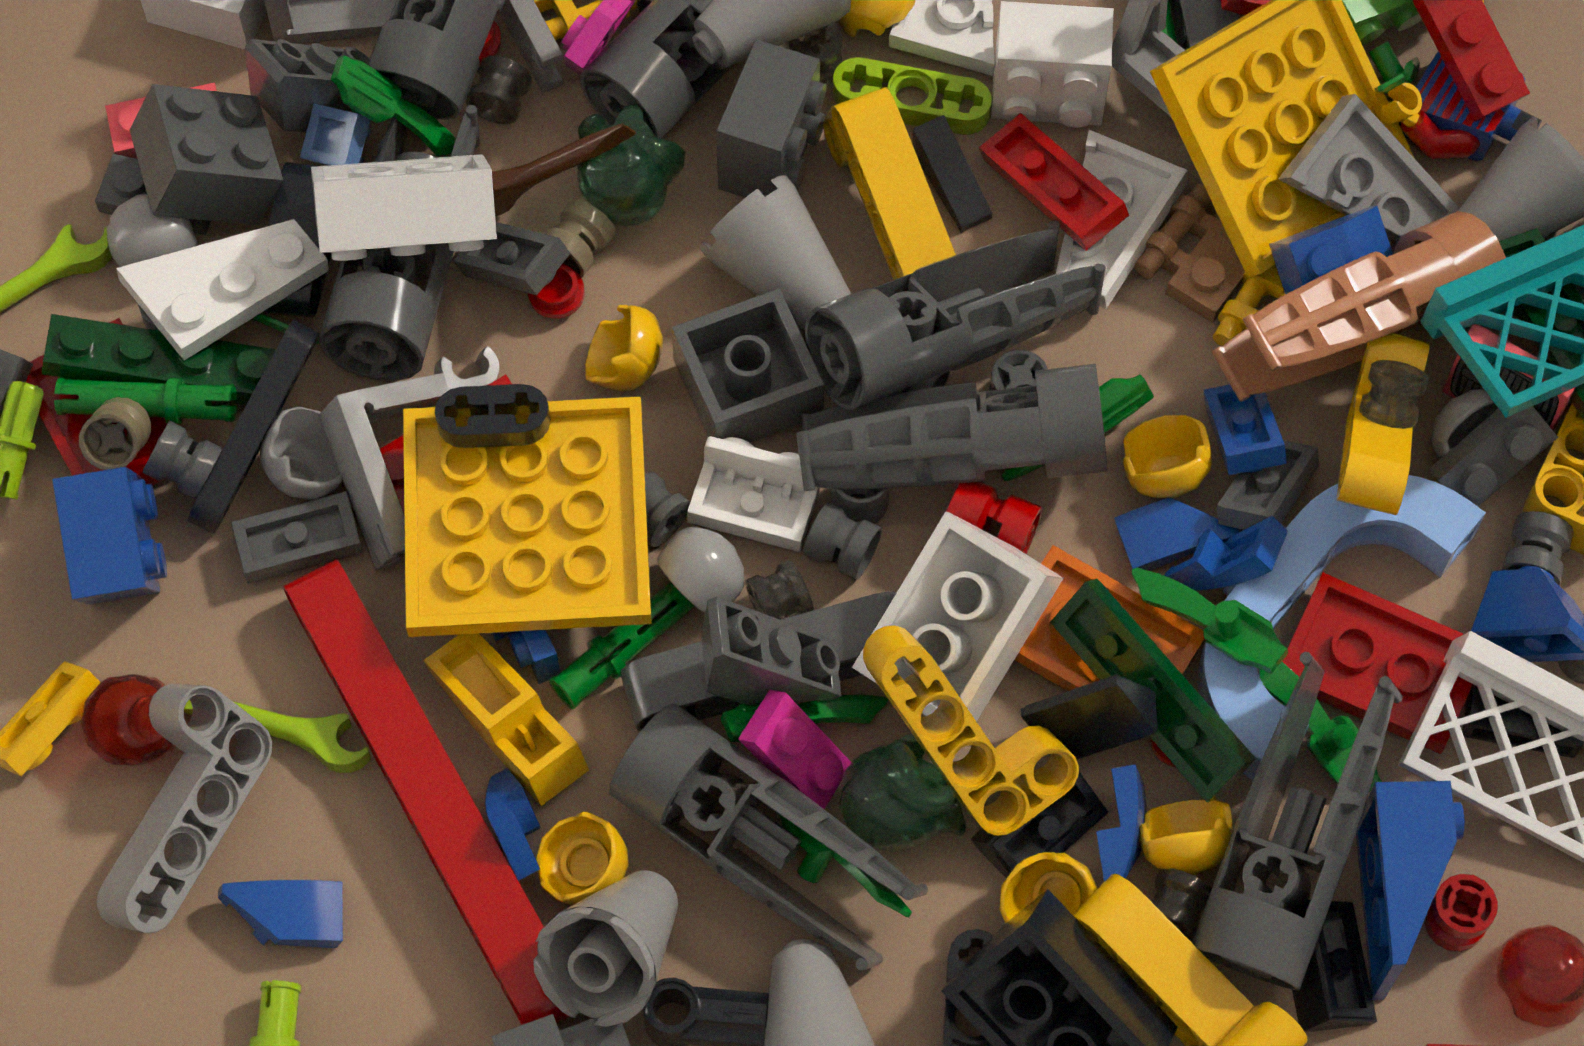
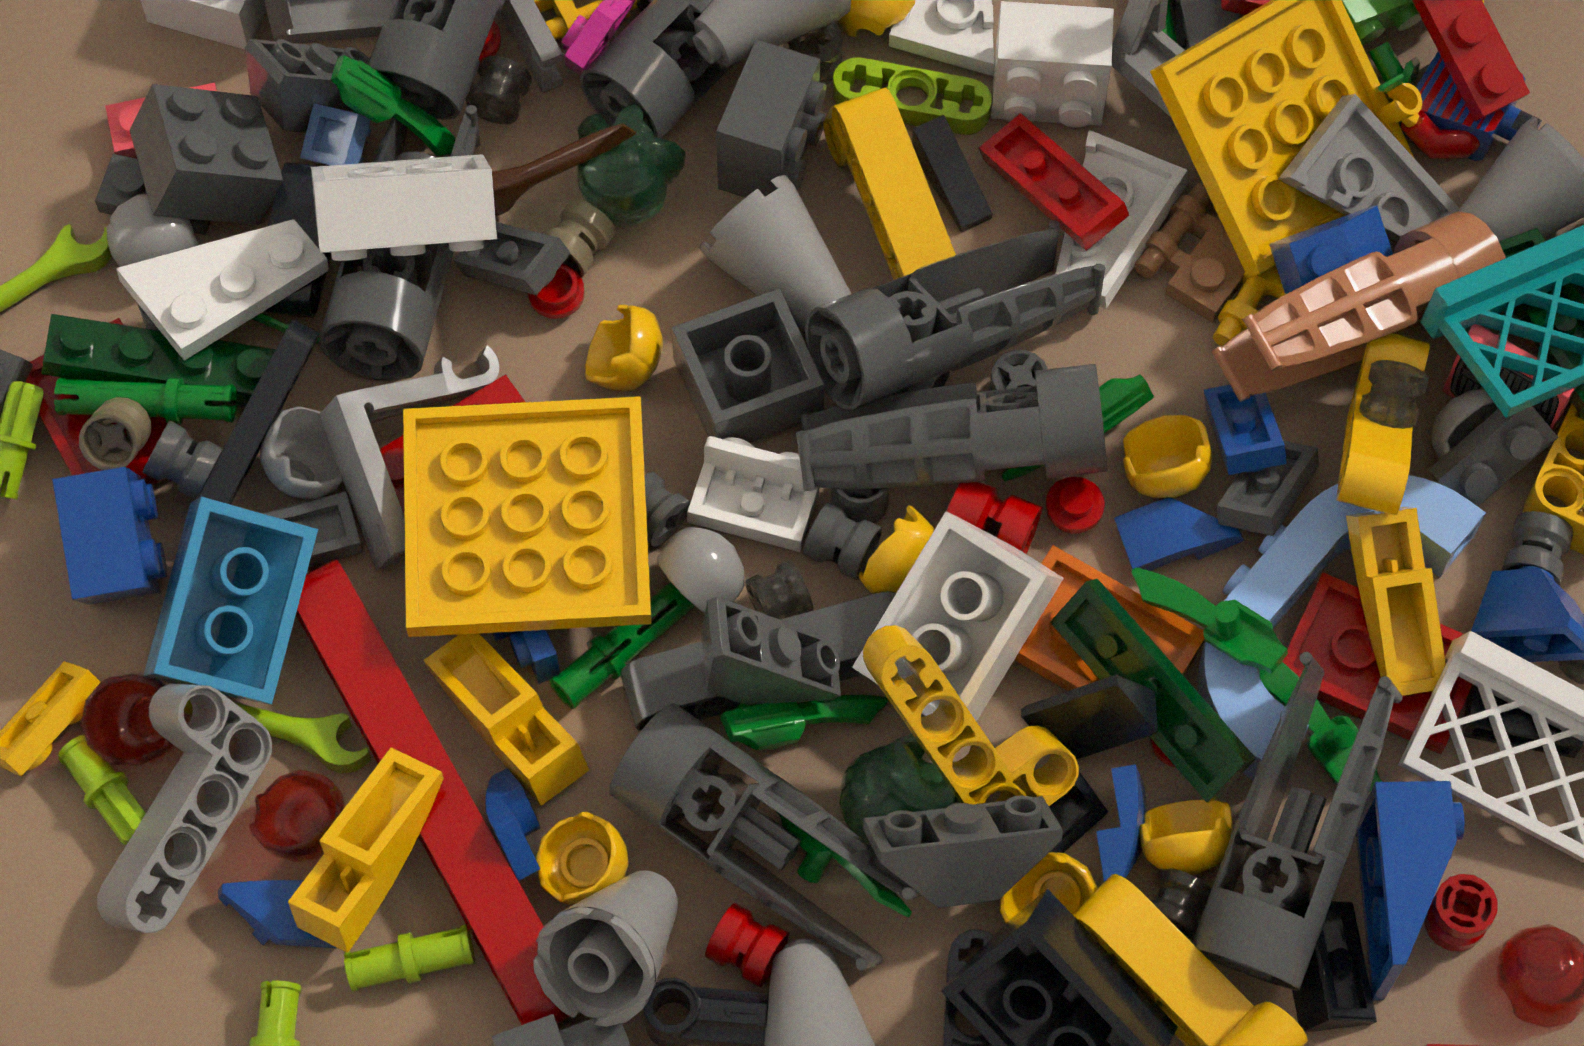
black beam [435,384,550,448] -> none
dark pink plate [738,689,853,809] -> none
blue slope [1164,516,1288,591] -> none
none -> lime axle [58,734,146,845]
none -> dark azure slope [143,496,318,705]
none -> clear red hair [249,769,345,863]
none -> yellow slope [288,748,444,953]
none -> lime pin [344,924,475,992]
none -> red wheel [705,903,790,987]
none -> yellow hair [858,505,934,594]
none -> dark grey slope [863,796,1063,908]
none -> red plate [1045,476,1105,534]
none -> yellow slope [1346,506,1446,696]

